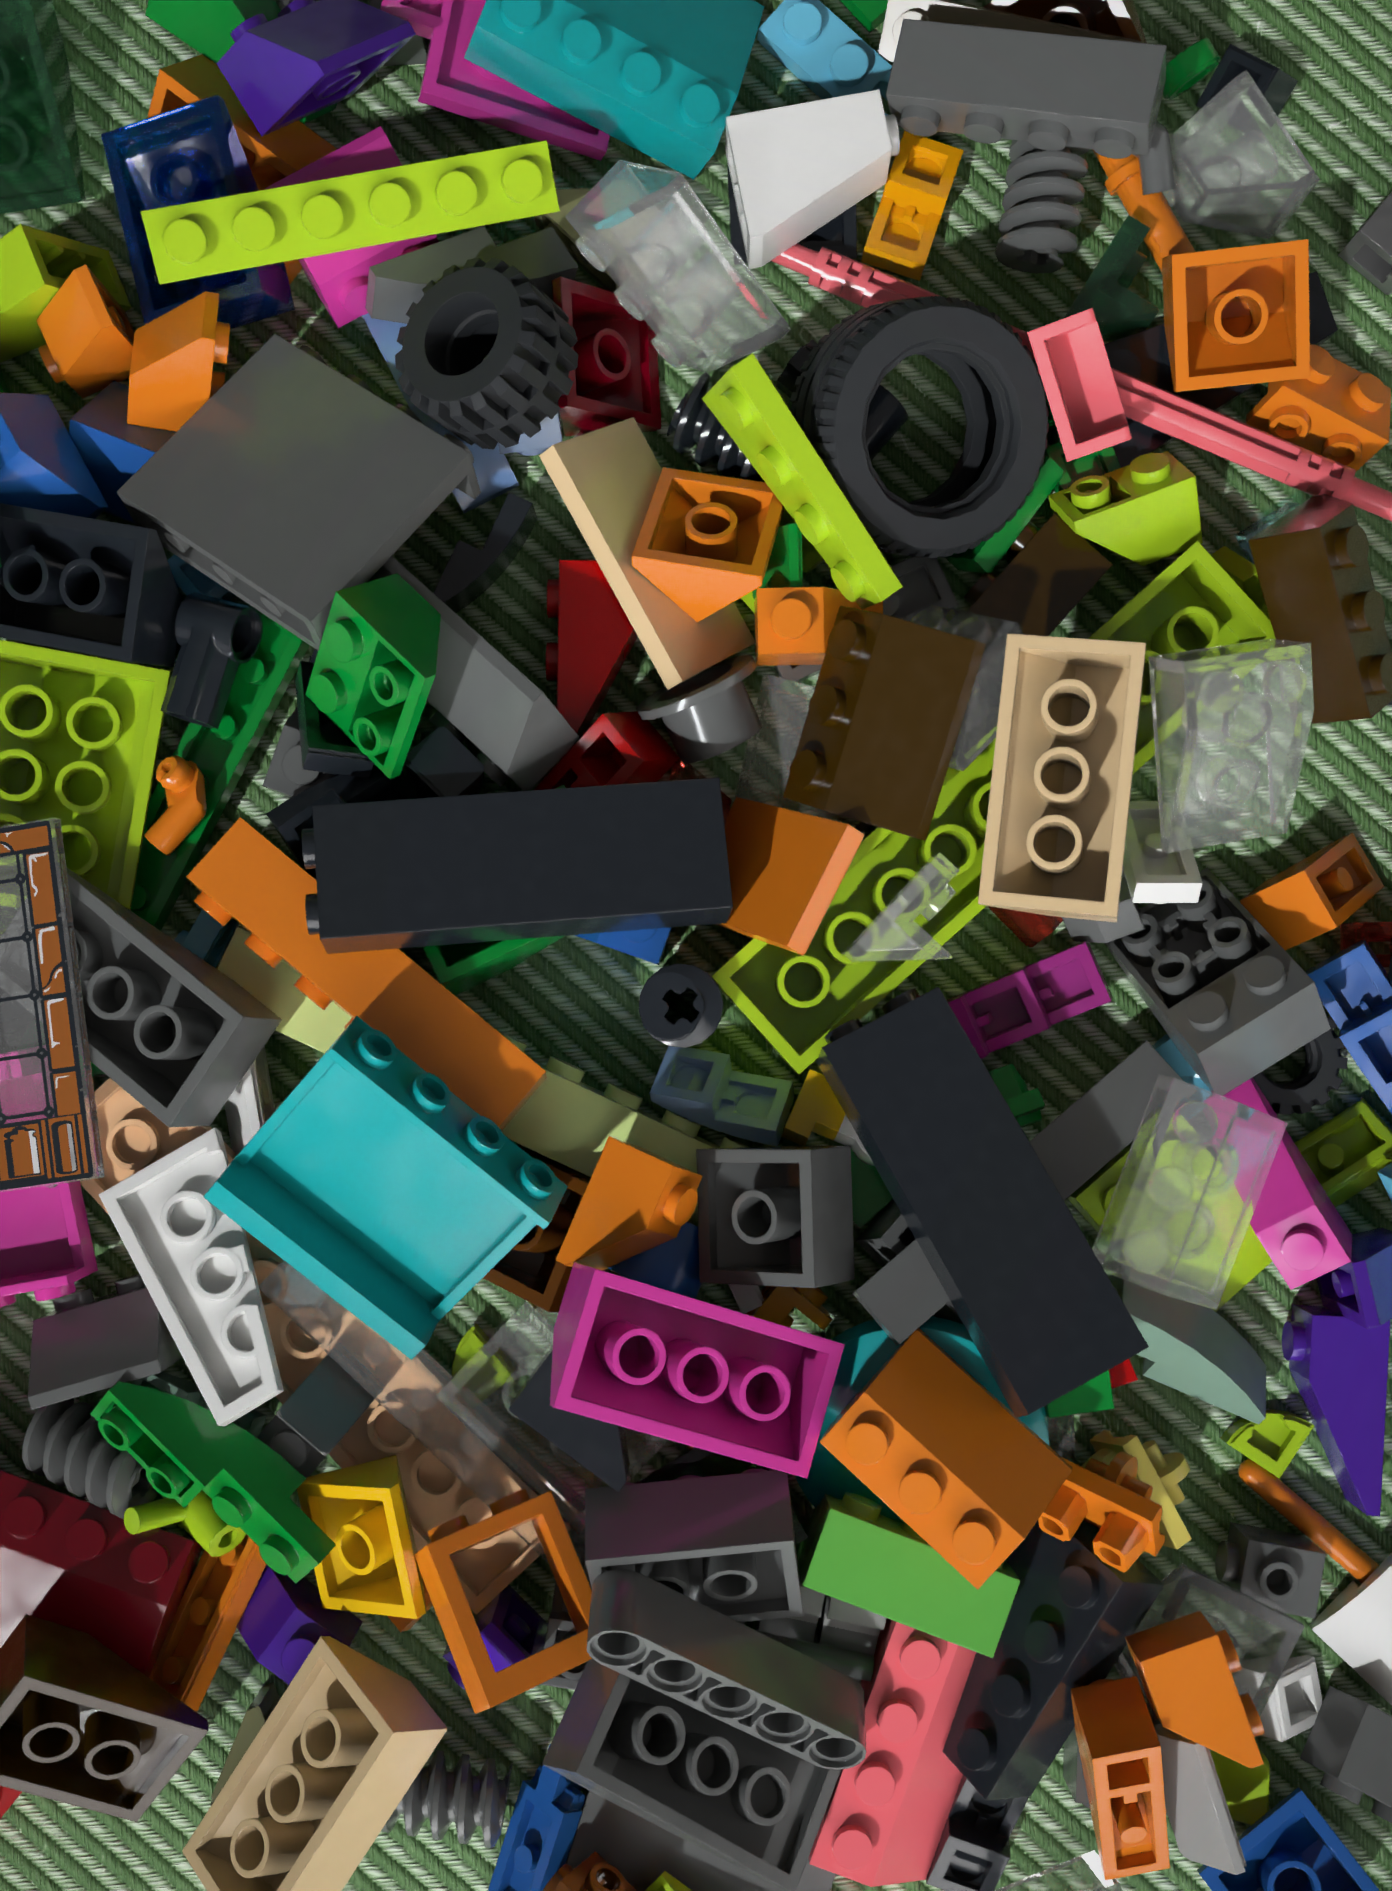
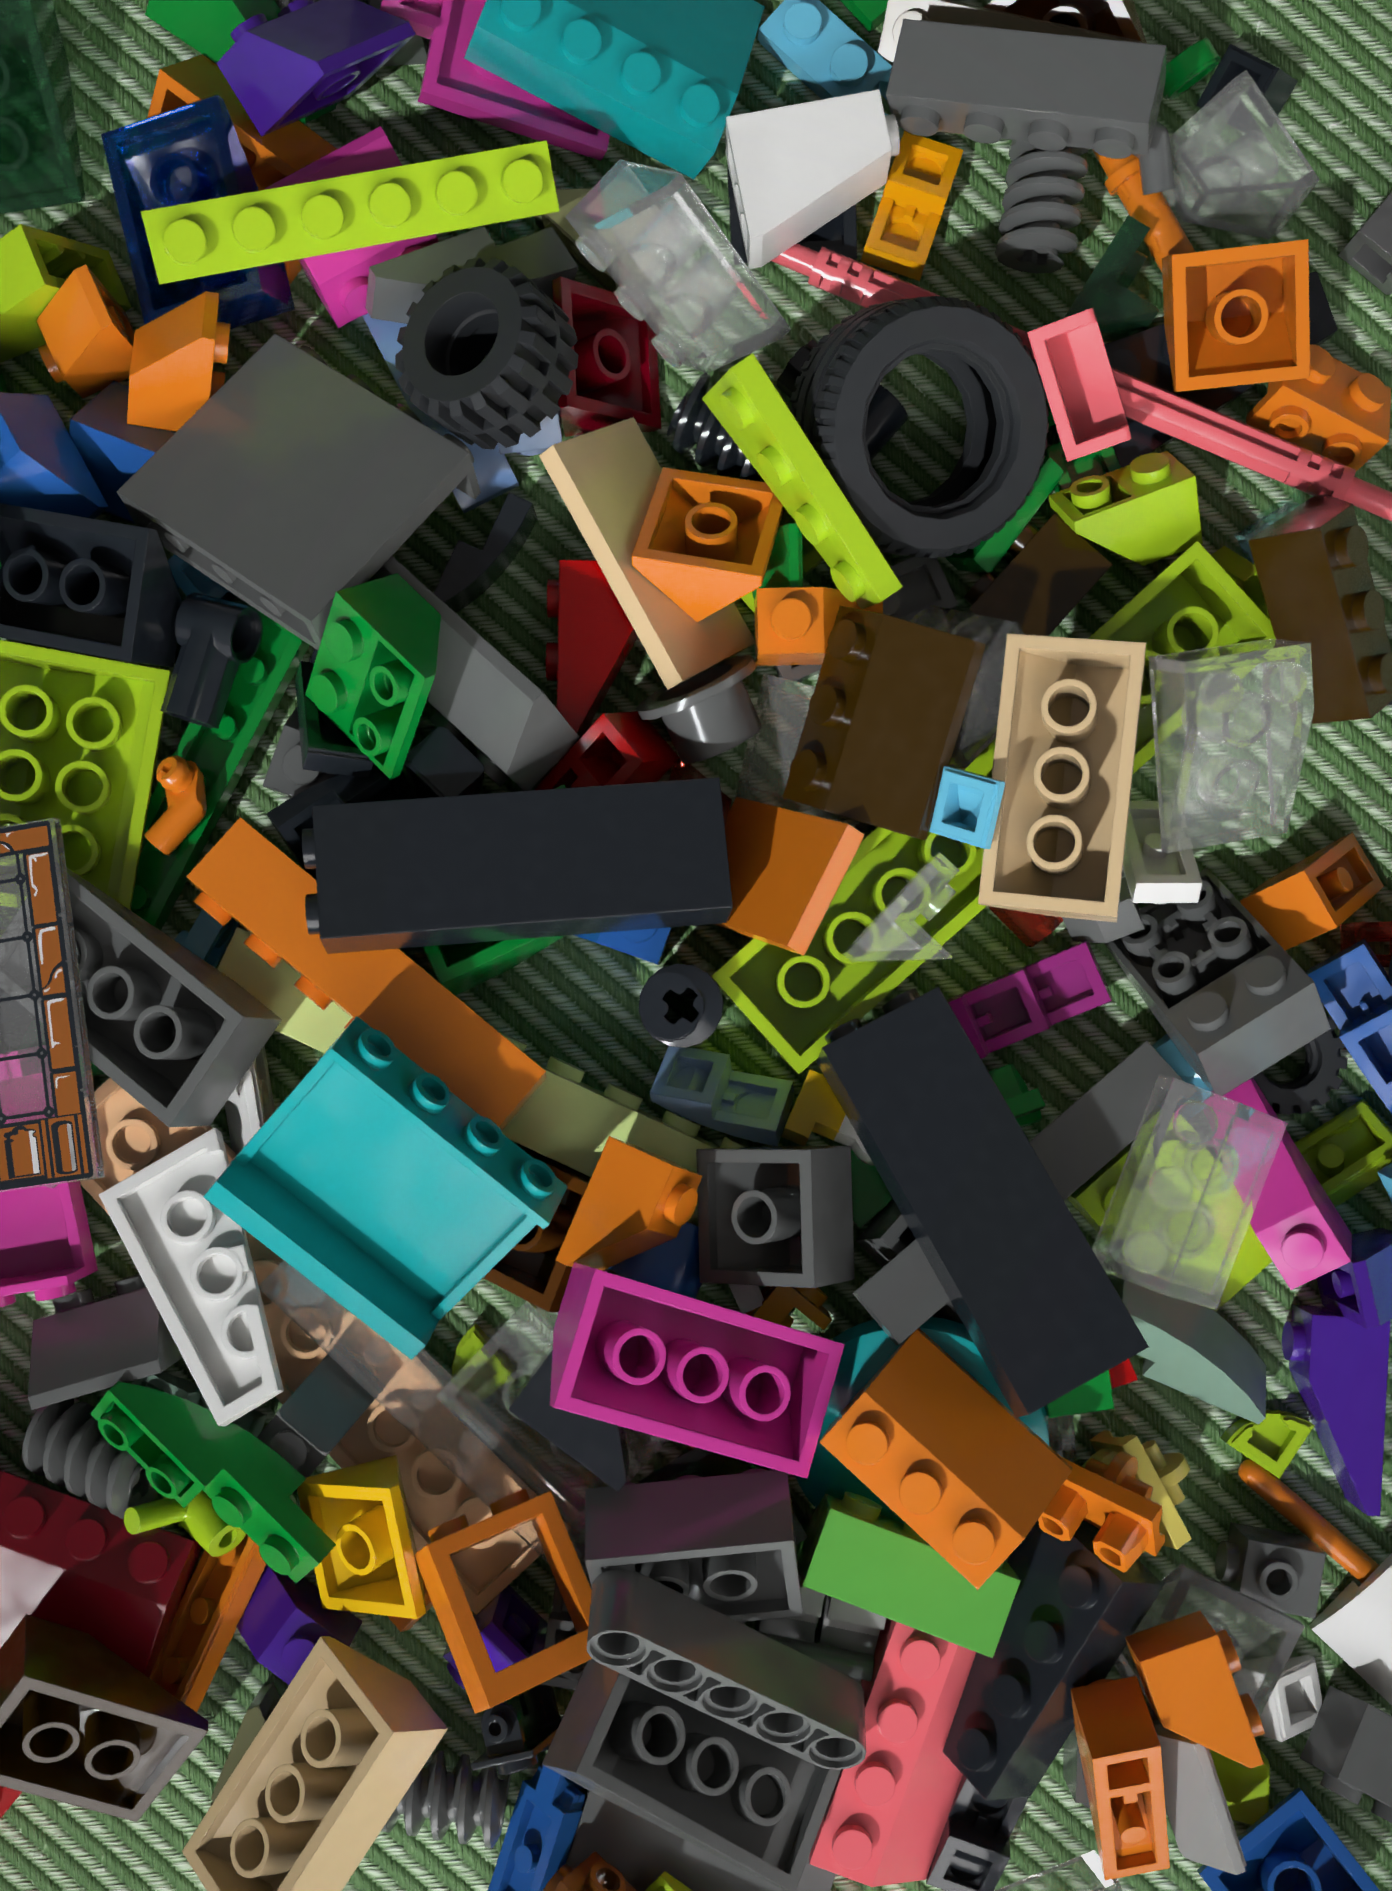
none -> black hinge [471,1685,564,1775]
none -> medium azure slope [929,766,1005,849]

